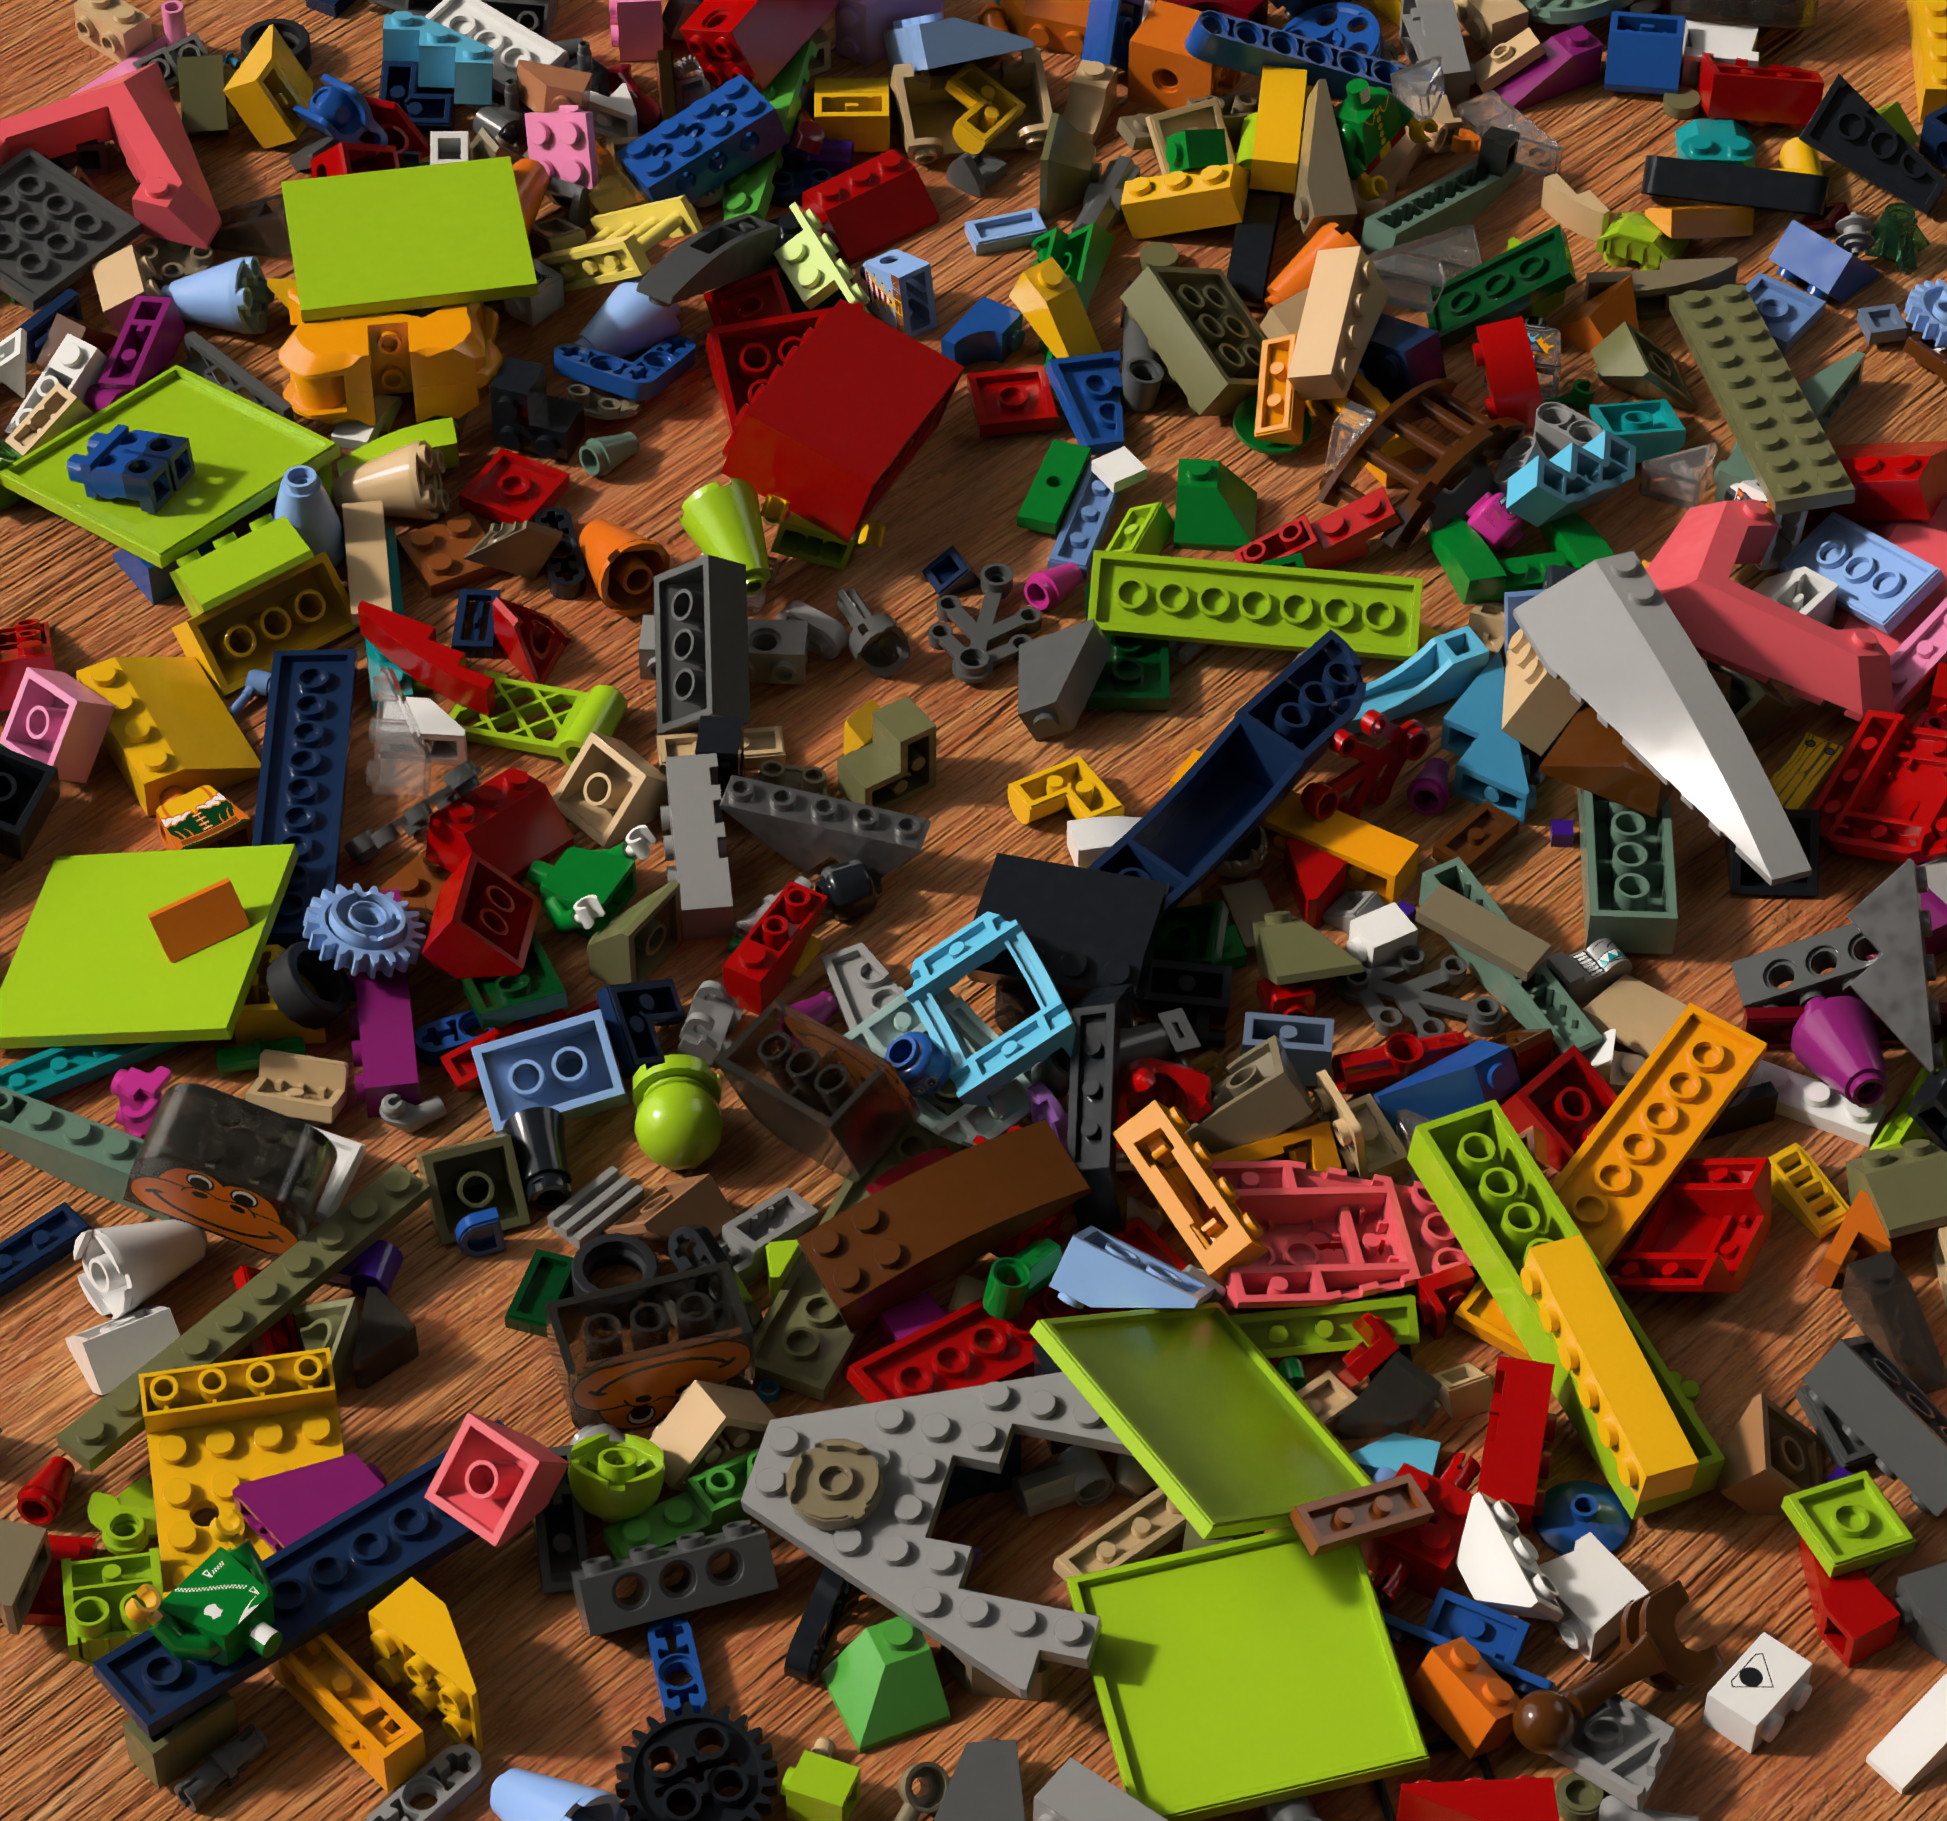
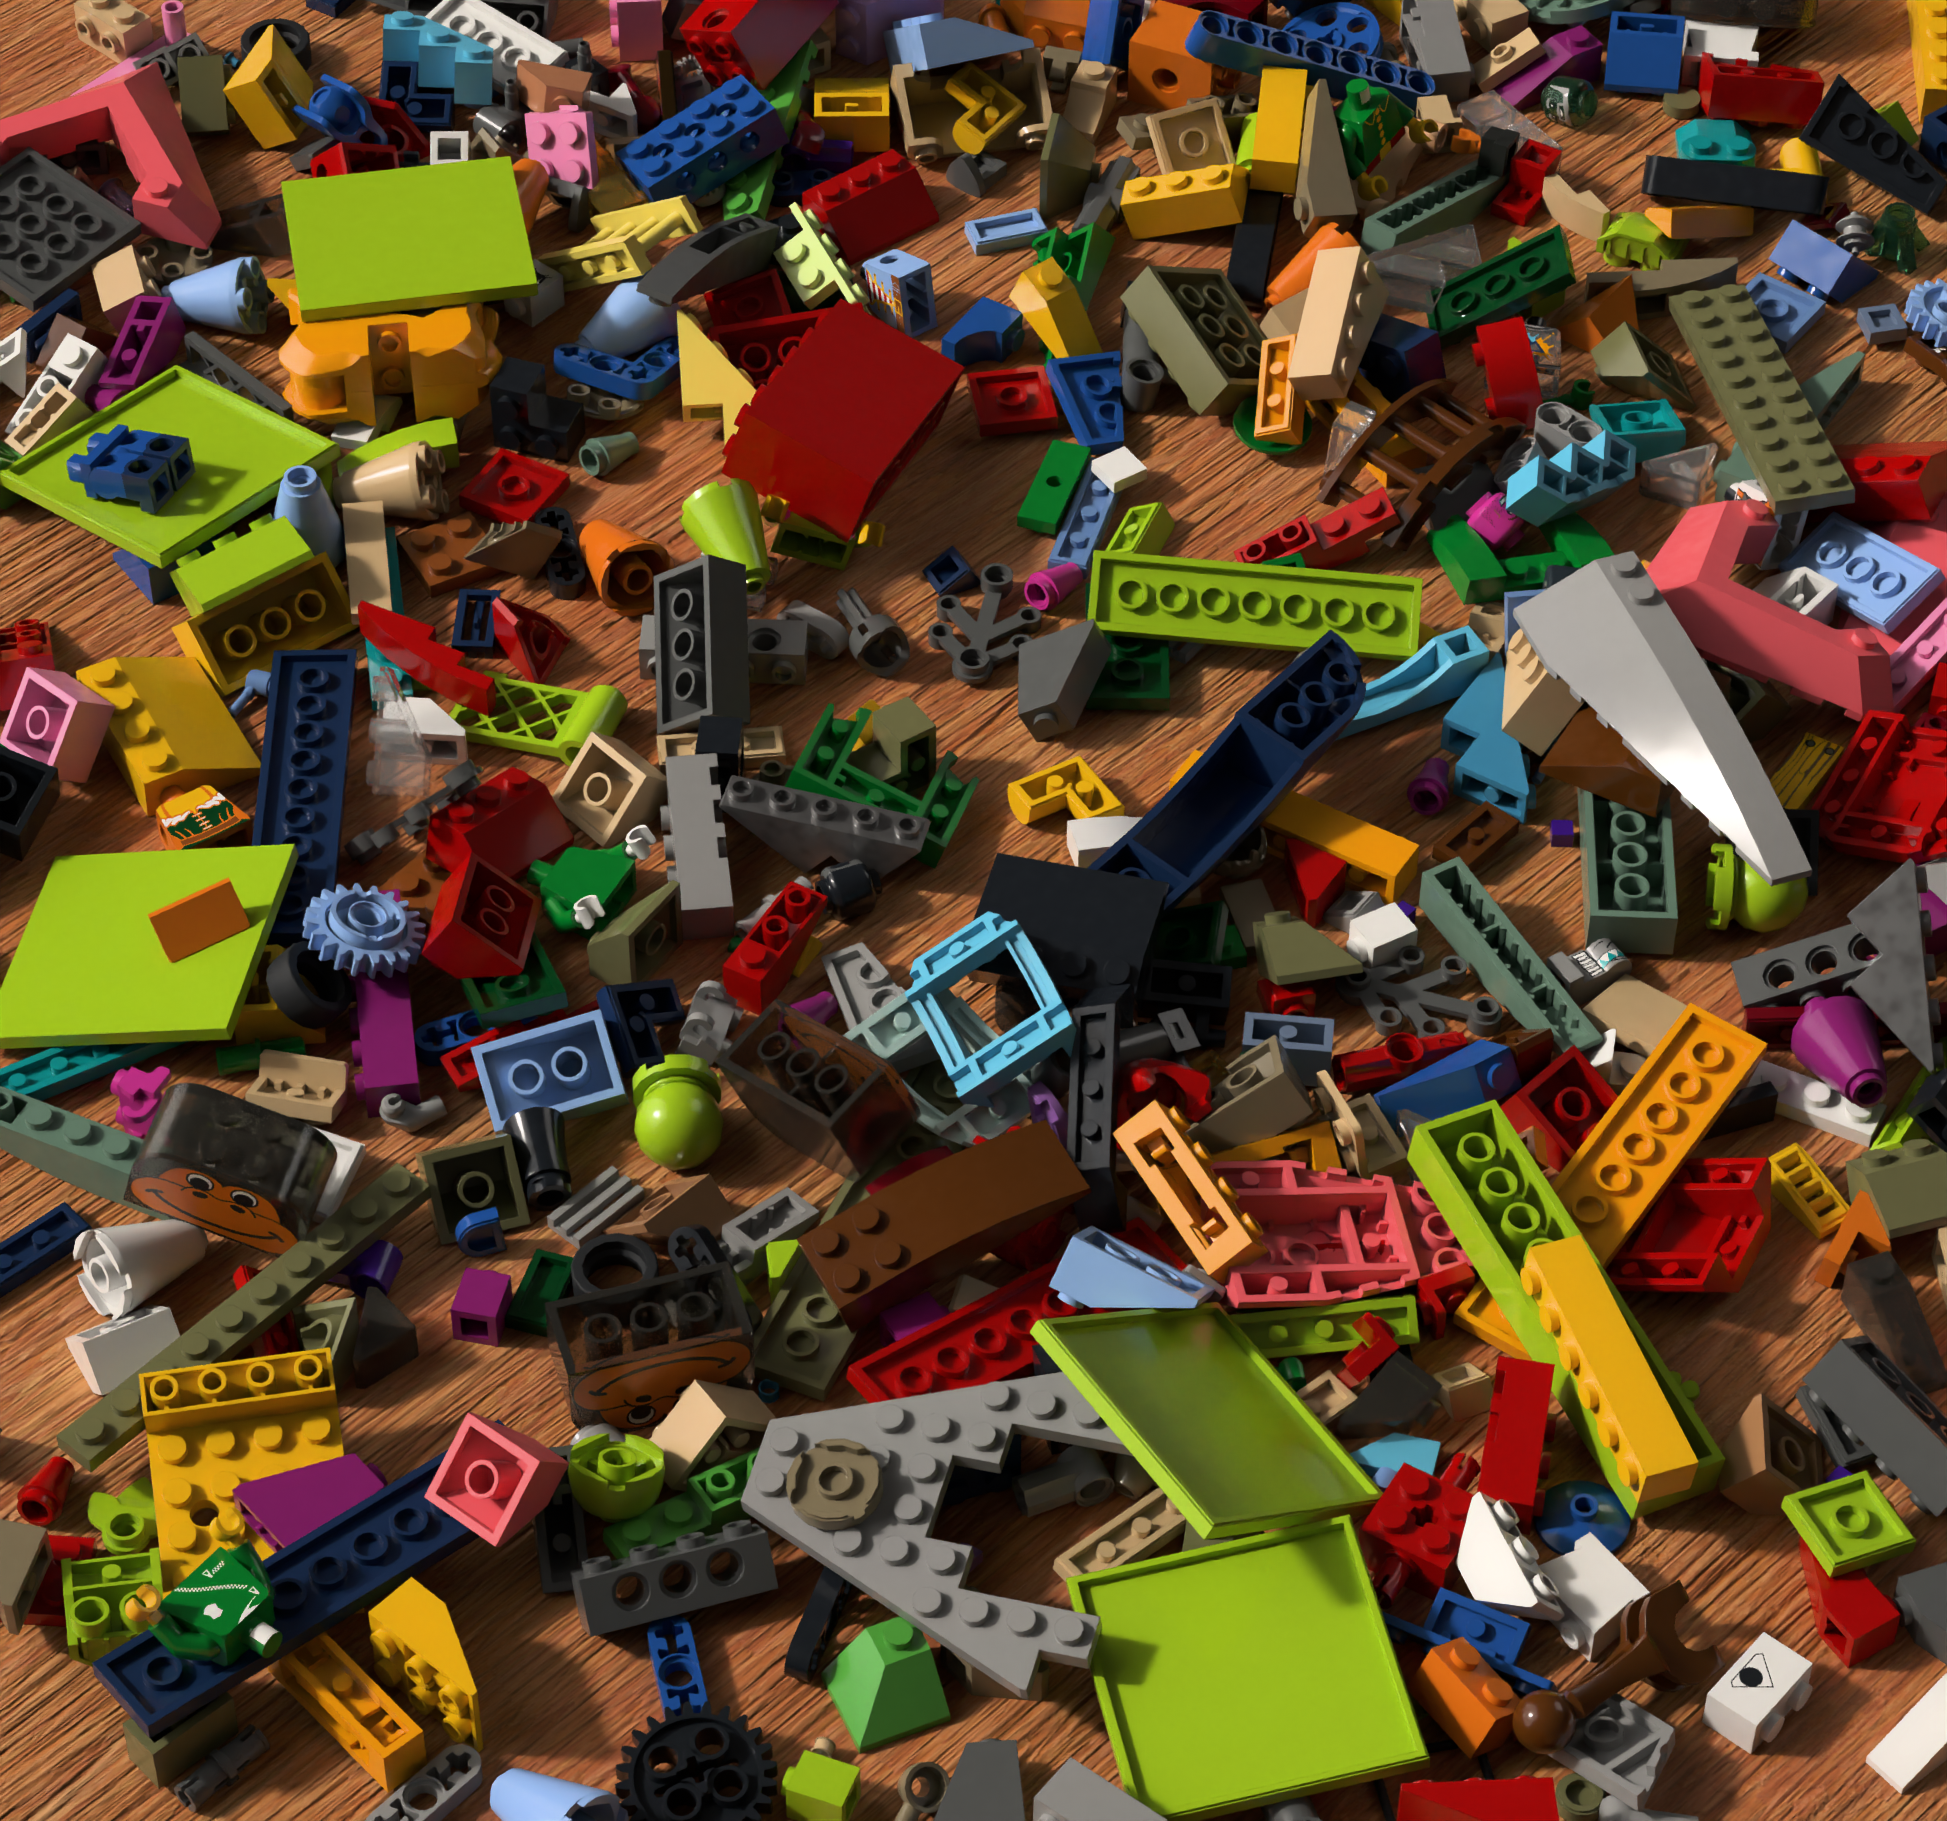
dark tan tile [528,217,587,252] -> none
blue head [884,1032,951,1098] -> none
green piece [982,1237,1063,1320] -> none
olive tile [1140,242,1178,270] -> none
green slope [1165,129,1228,173] -> none
green slope [1173,459,1257,552] -> none
dark orange plate [1288,1473,1435,1557] -> none
red plant [1301,709,1430,820] -> none
clear slope [1390,56,1445,121] -> none
dark tan tile [1416,884,1552,982] -> none
none -> piece [97,178,134,218]
none -> magenta brick [450,1268,513,1347]
none -> light yellow slope [677,309,756,461]
none -> green wedge [785,703,980,869]
none -> dark tan tile [1043,45,1083,94]
none -> red slope [1491,139,1562,227]
none -> clear green head [1541,75,1598,127]
none -> lime tile [1705,843,1808,933]

